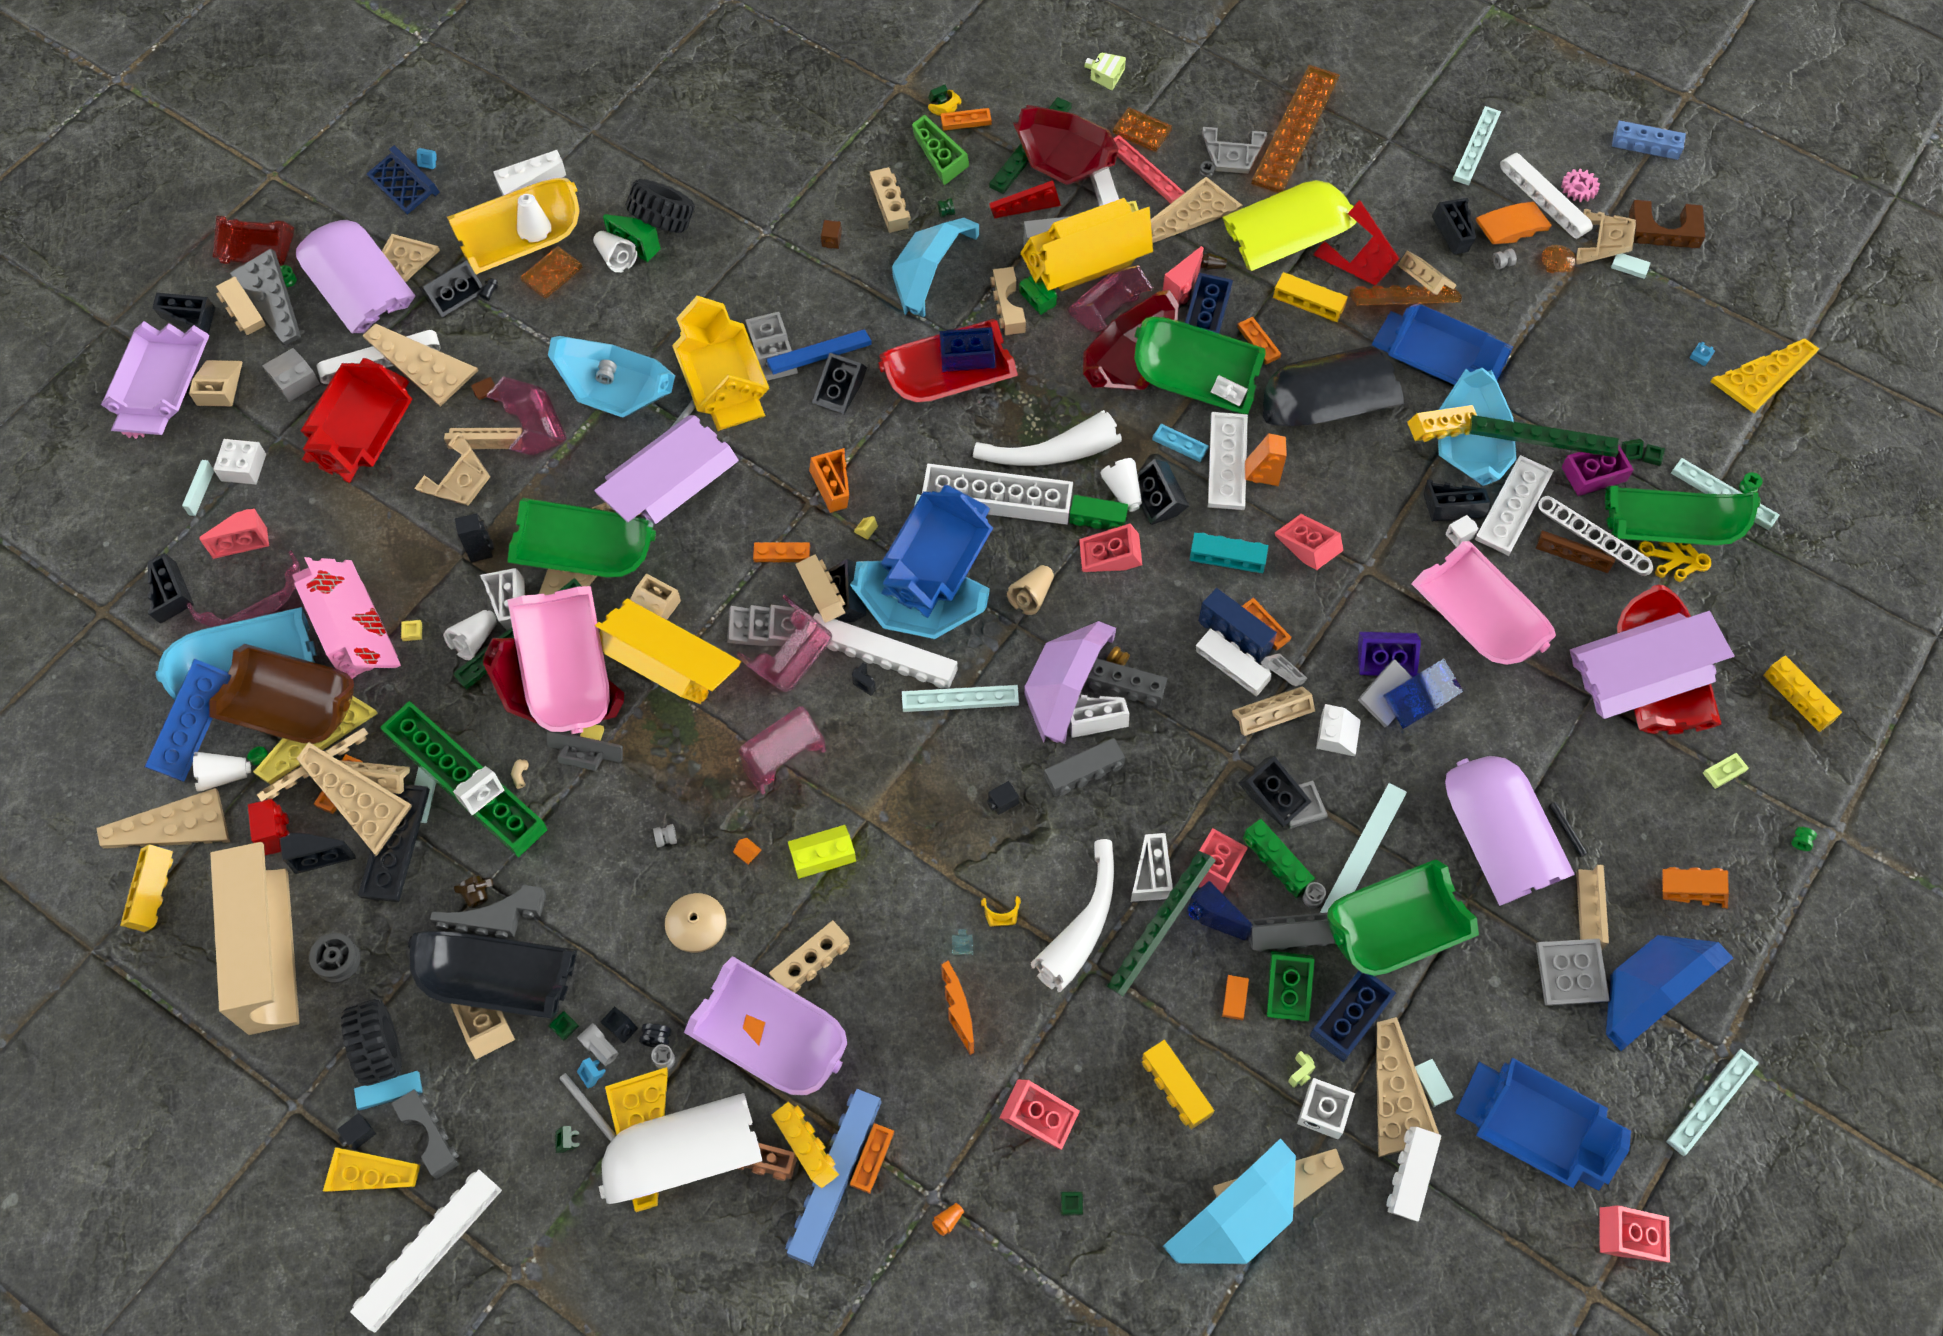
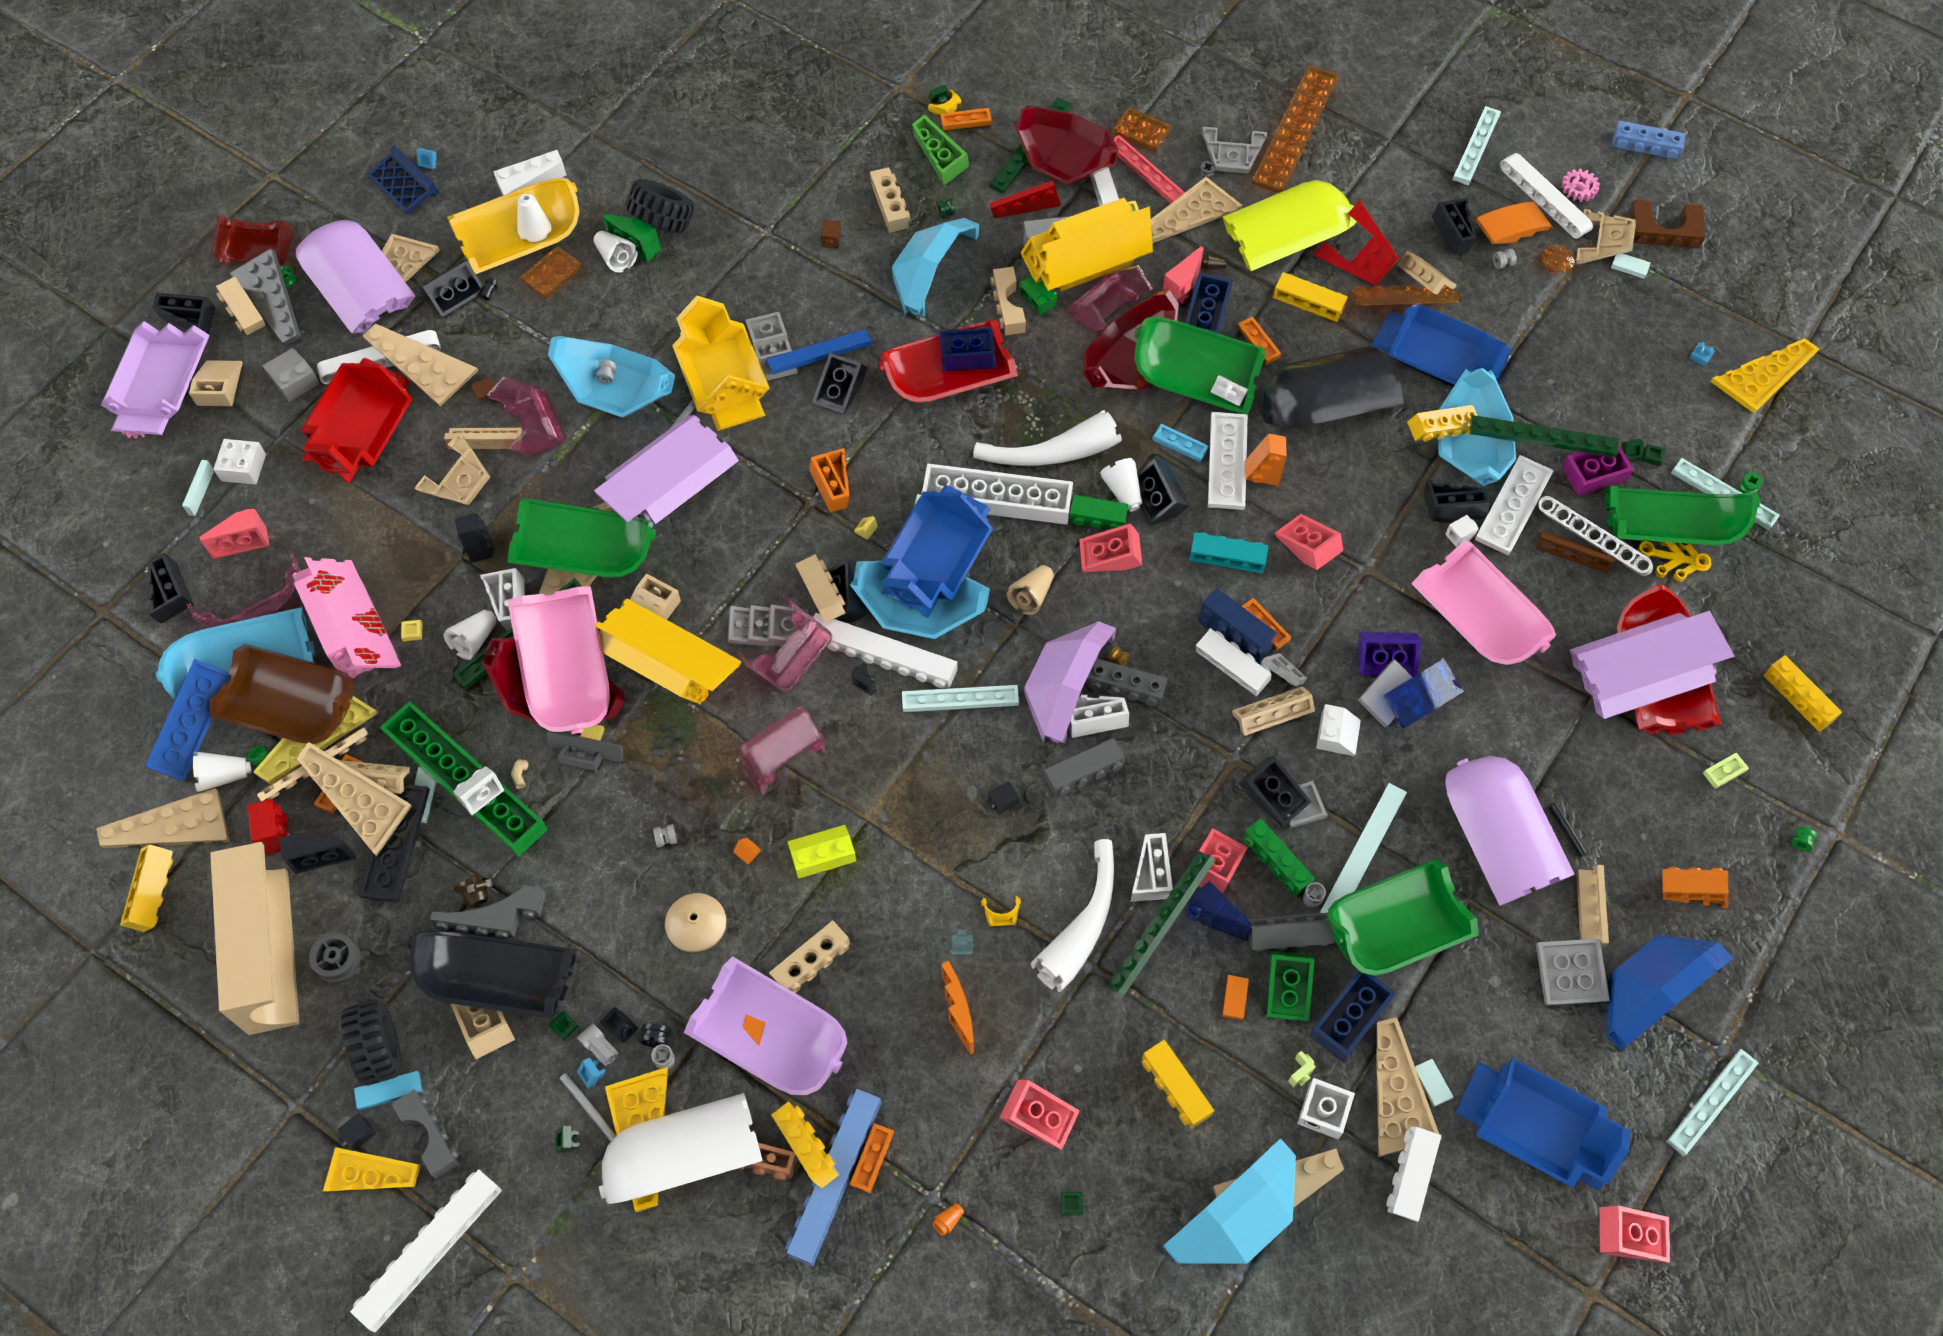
orange plate [753,542,810,562] -> none
yellowish green torso [1085,53,1126,90] -> none

